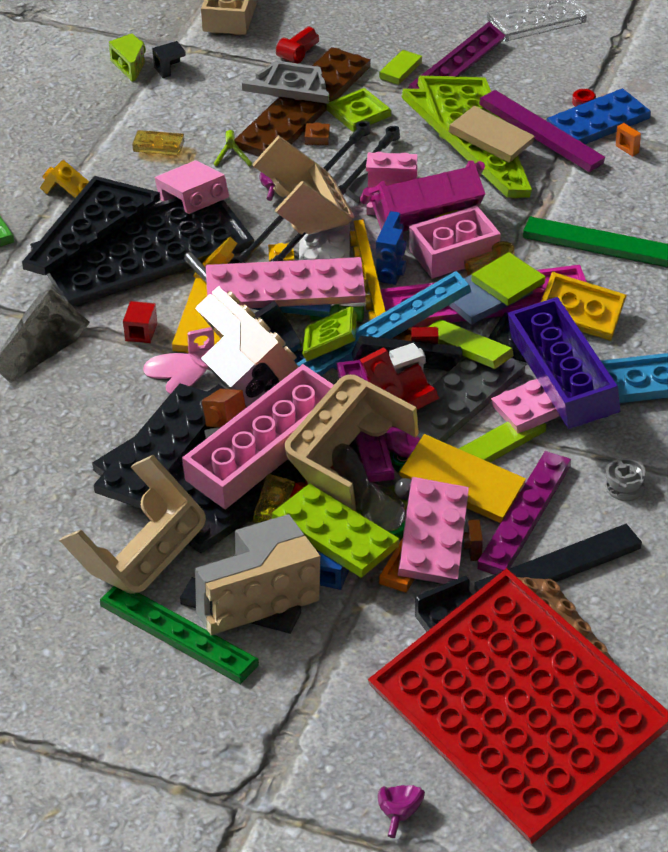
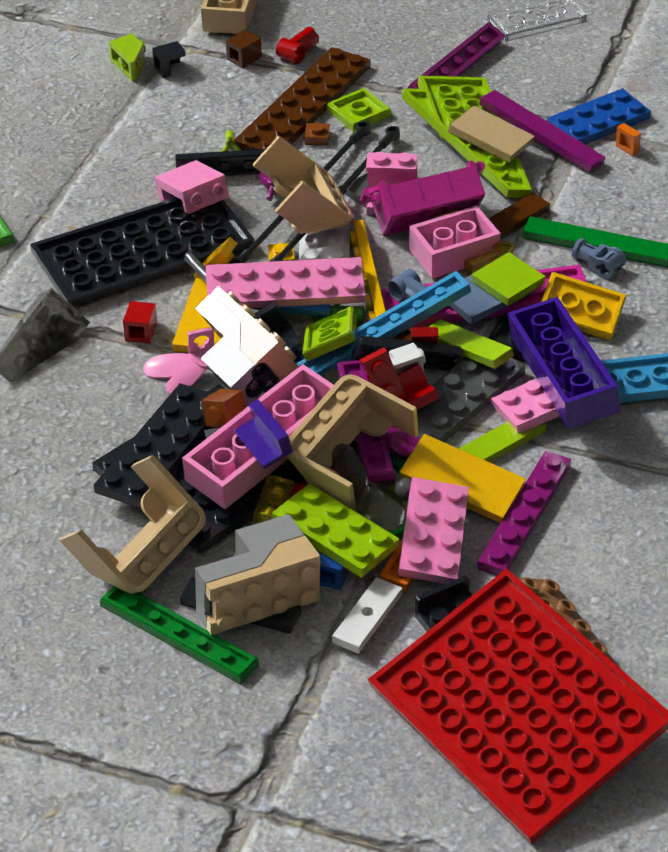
black wing [22,176,161,276] -> none
yellow bracket [40,160,89,198] -> none
clear yellow plate [132,130,185,156] -> none
light grey wing [242,61,329,104] -> none
blue plate [376,211,406,285] -> none
magenta piece [378,785,425,838] -> none
lime tile [379,50,422,85] -> none
reddish brown plate [463,519,483,561] -> none
black tile [474,523,642,592] -> none
red tile [572,89,596,107] -> none
light grey wheel [605,458,646,501] -> none
none -> black tile [175,149,266,176]
none -> reddish brown brick [226,30,262,68]
none -> dark purple panel [235,399,293,469]
none -> white tile [332,577,402,654]
none -> sand blue piece [387,269,427,301]
none -> reddish brown tile [488,192,550,240]
none -> sand blue connector [572,238,626,279]

